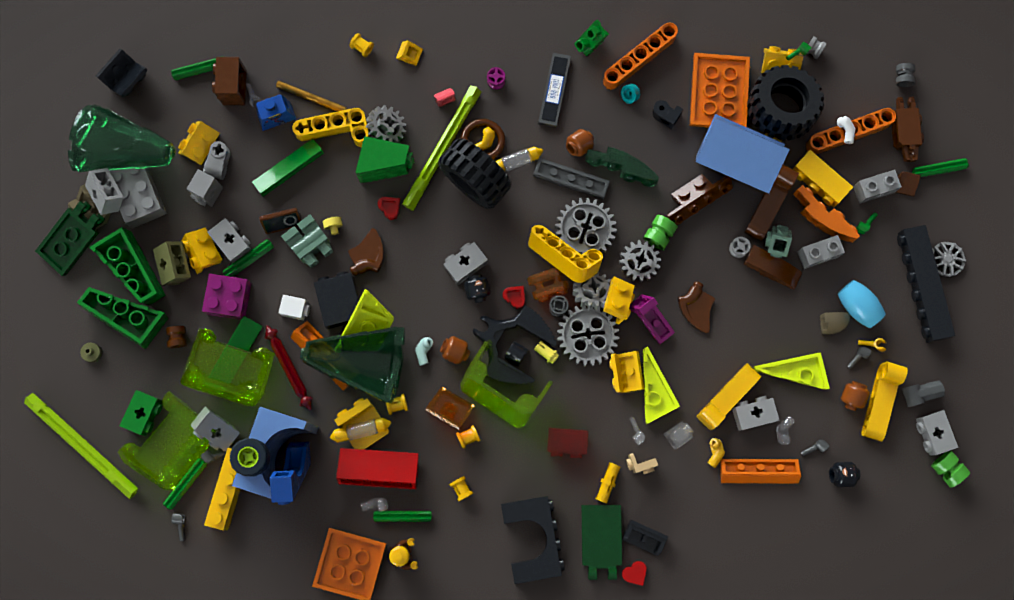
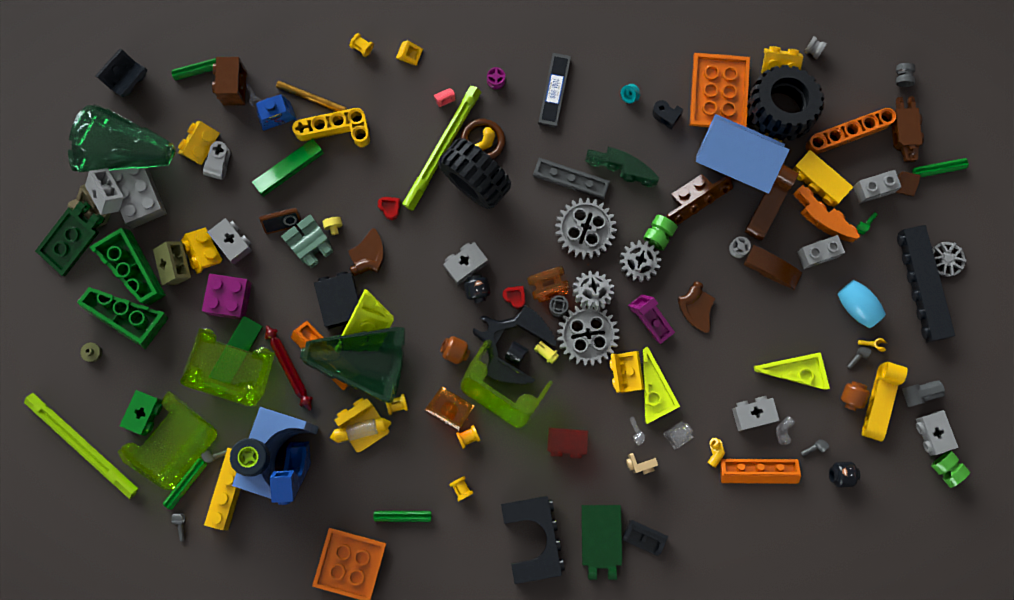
reddish brown wheel [166,326,187,348] -> none
light grey brick [187,169,223,207] -> none
light grey brick [191,406,240,451] -> none
green axle [223,239,274,277] -> none
white brick [278,295,310,321] -> none
red brick [336,448,419,489] -> none
green slope [356,136,414,183] -> none
clear arm [360,498,388,512] -> none
light grey gear [366,105,406,143] -> none
yellow piece [389,538,418,570] -> none
light aqua arm [415,337,433,366] -> none
clear piece [496,147,543,172] -> none
yellow beam [528,225,603,283] -> none
dark orange head [566,129,594,157] -> none
green hips [574,20,609,56] -> none
yellow pin [595,462,621,504] -> none
orange beam [603,23,678,90] -> none
yellow bracket [603,276,635,324] -> none
red tile [622,561,646,586] -> none
yellow beam [696,363,762,431] -> none
sand green brick [765,225,792,258] -> none
green hand [786,42,812,61] -> none
dark tan brick [820,312,851,335] -> none
white arm [837,116,856,144] -> none

